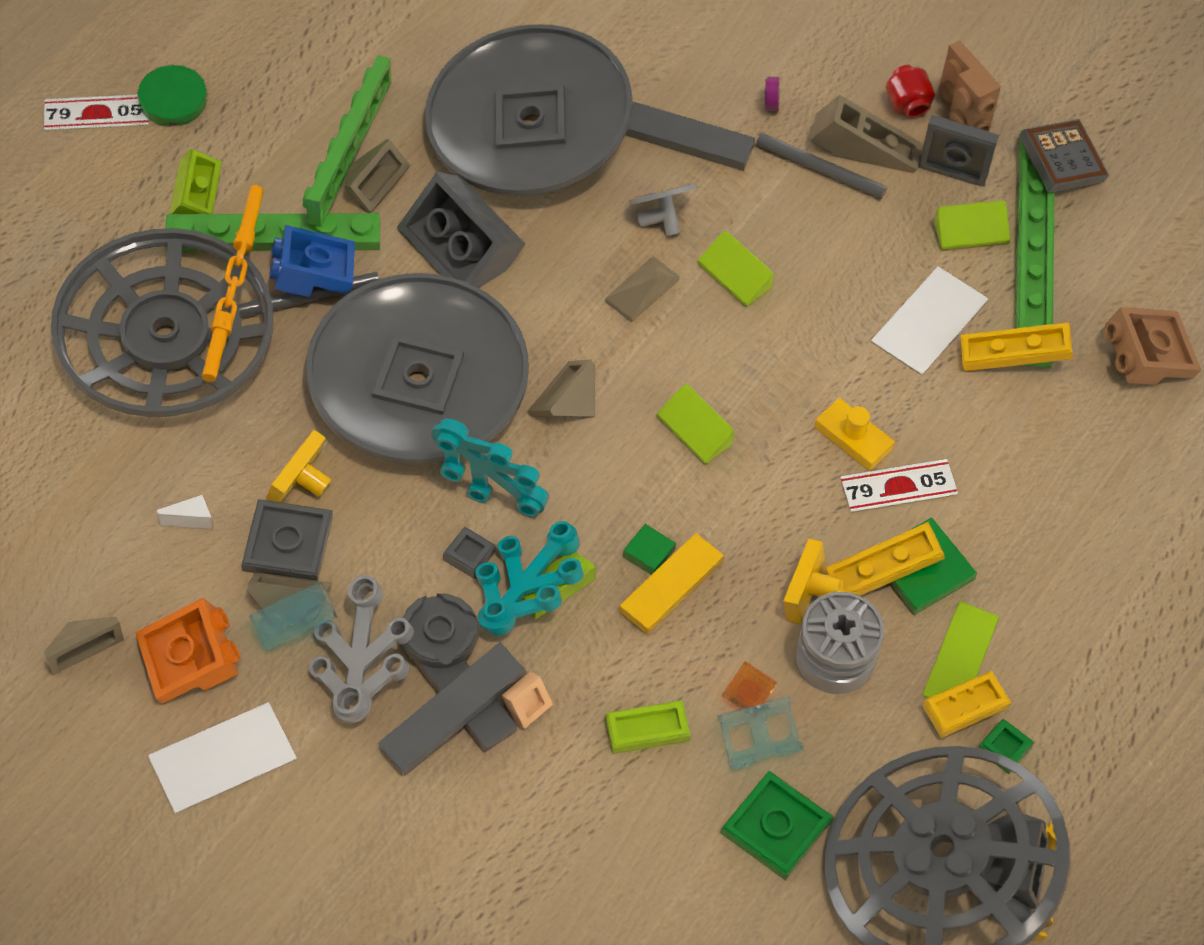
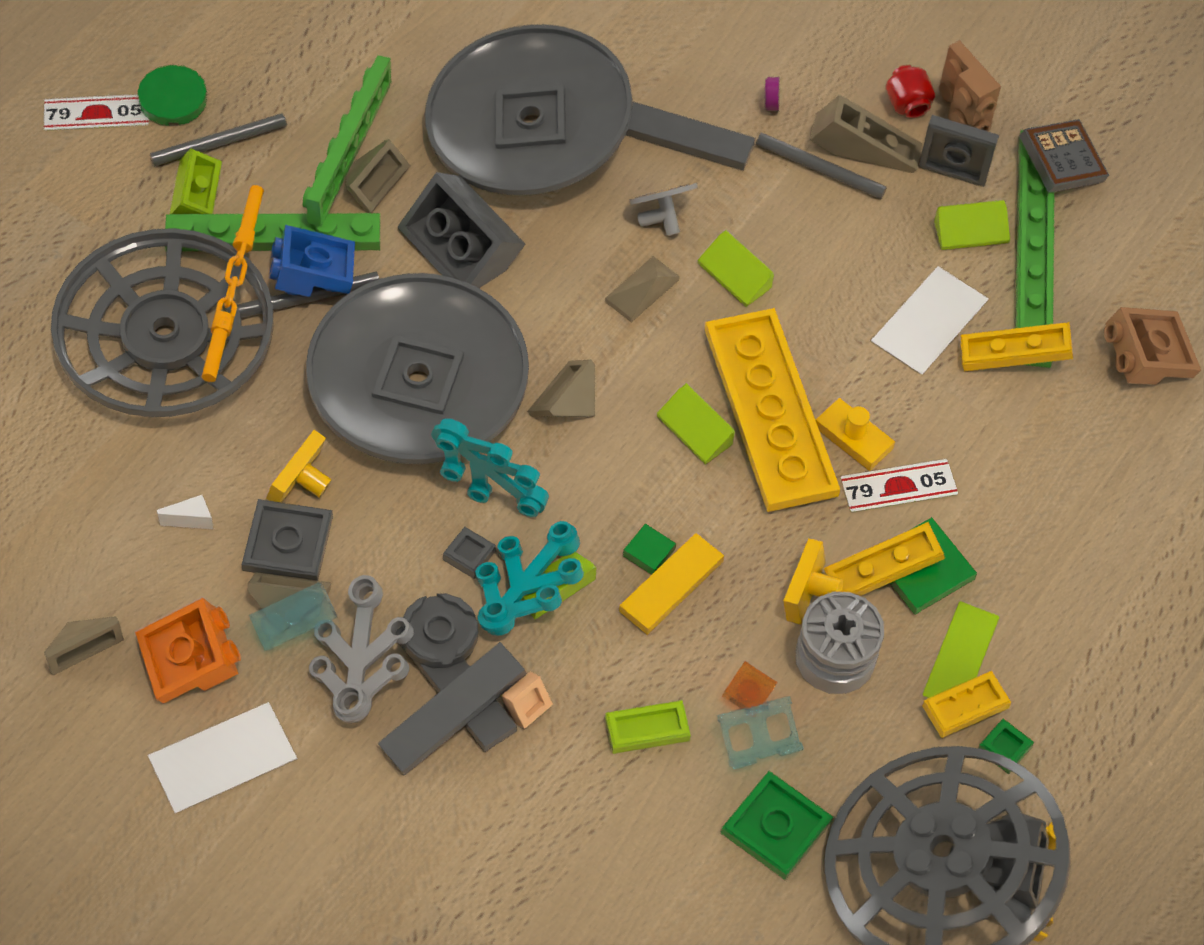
none -> dark grey bar [150,113,287,167]
none -> yellow plate [705,308,840,512]

